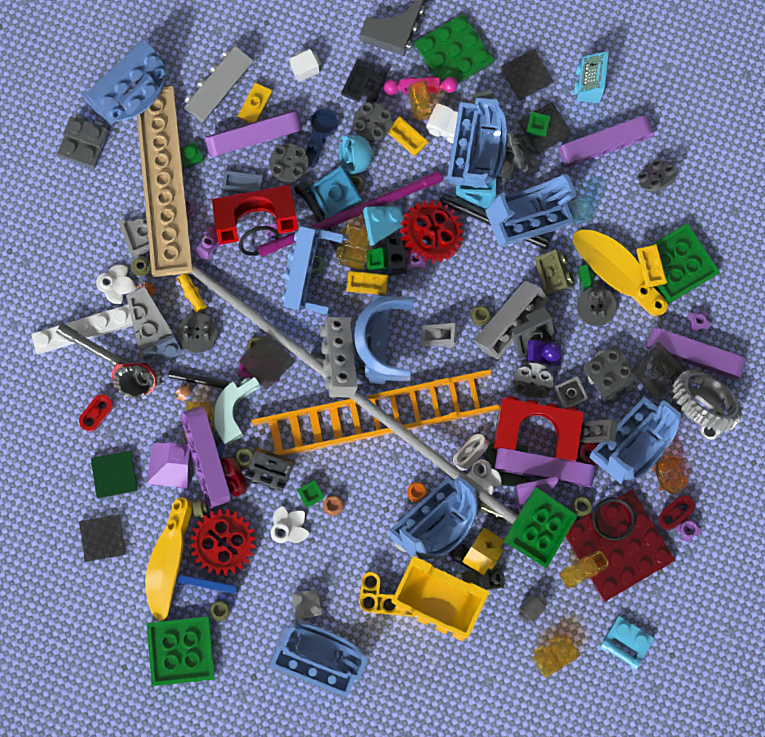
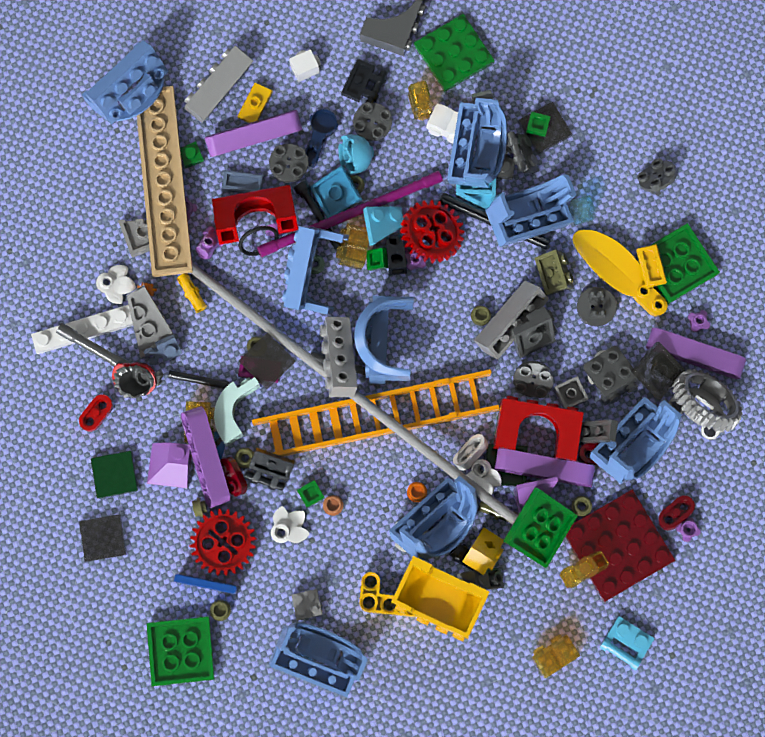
dark grey plate [57,115,109,169] -> none
olive plate [131,257,151,277] -> none
yellow plant [145,497,193,621] -> none
nougat plate [175,383,193,402] -> none
dark grey plate [177,313,218,353] -> none
yellow plate [346,271,388,296] -> none
dark pink plate [384,76,458,95] -> none
yellow plate [388,116,429,157] -> none
light grey slope [421,323,457,348] -> none
clear smoke tile [500,49,554,101] -> none
flat silver brick [518,592,549,623] -> none
dark purple tile [528,340,562,366] -> none
medium lavender beam [558,115,655,168] -> none
slope [574,52,609,103] -> none
green plate [577,265,593,290] -> none
black tyre [592,497,636,541] -> none
clear orange plate [652,454,688,495] -> none

